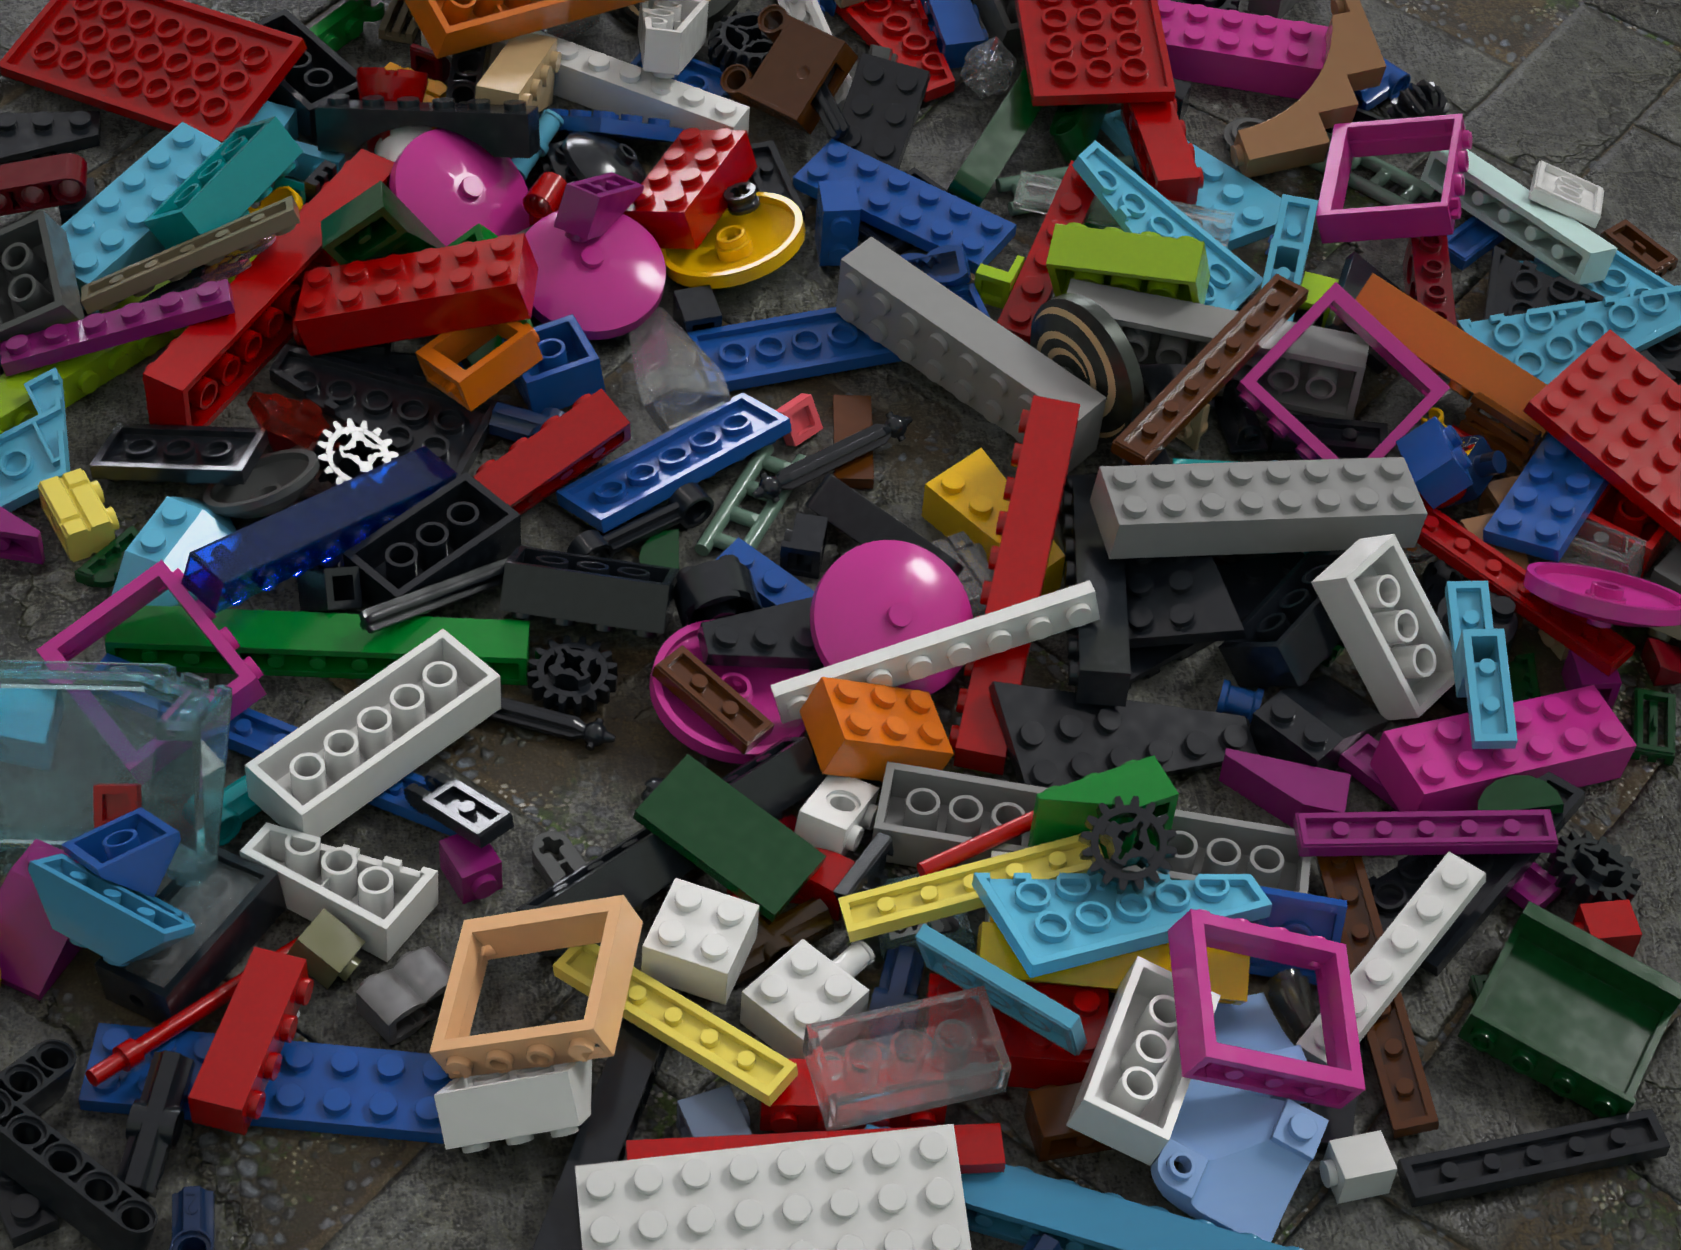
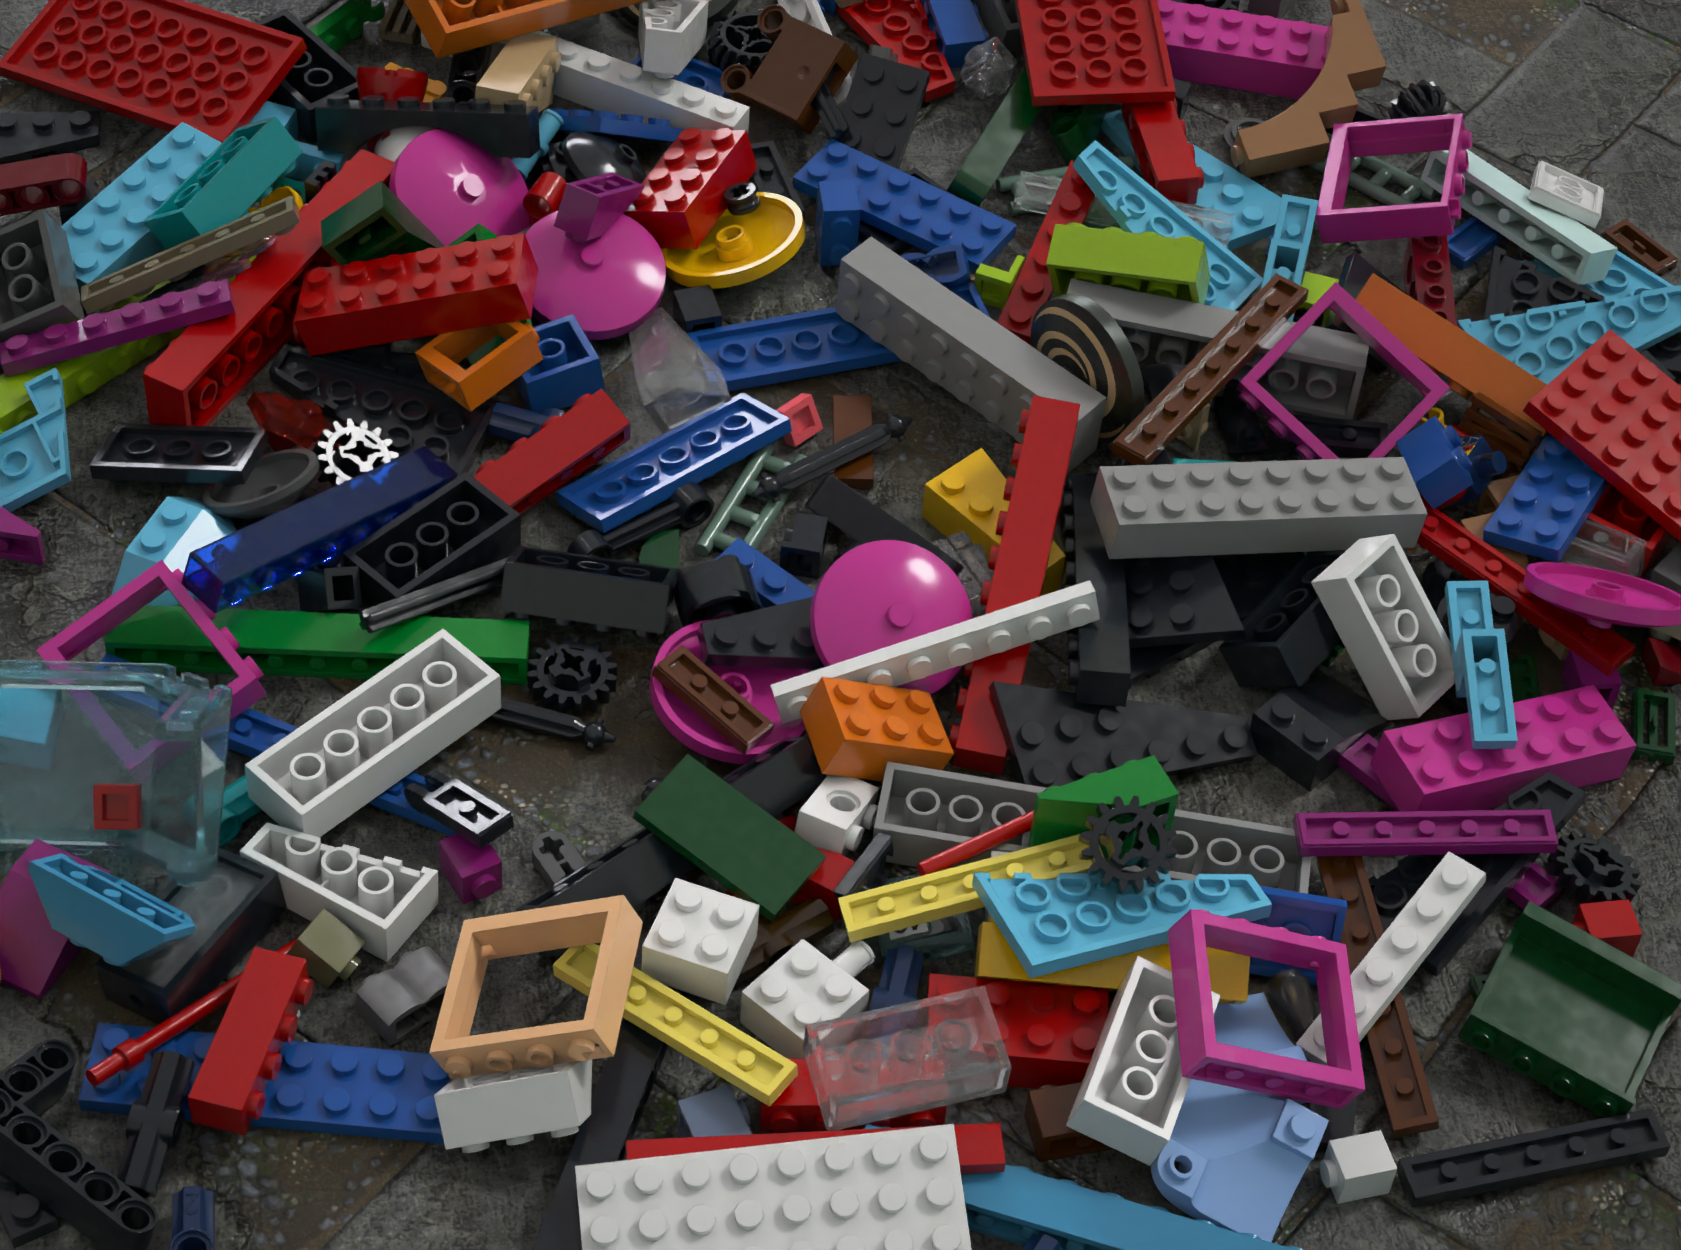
light yellow brick [38,468,120,562] -> none
blue slope [61,807,181,897] -> none
dark green tile [74,525,139,588] -> none
dark red slope [410,43,451,83] -> none
medium azure tile [915,924,1087,1056] -> none
blue bush [1216,679,1264,724] -> none
magenta slope [1219,748,1351,829] -> none
blue piece [1354,58,1411,111] -> none
dark green tile [1478,775,1564,814] -> none

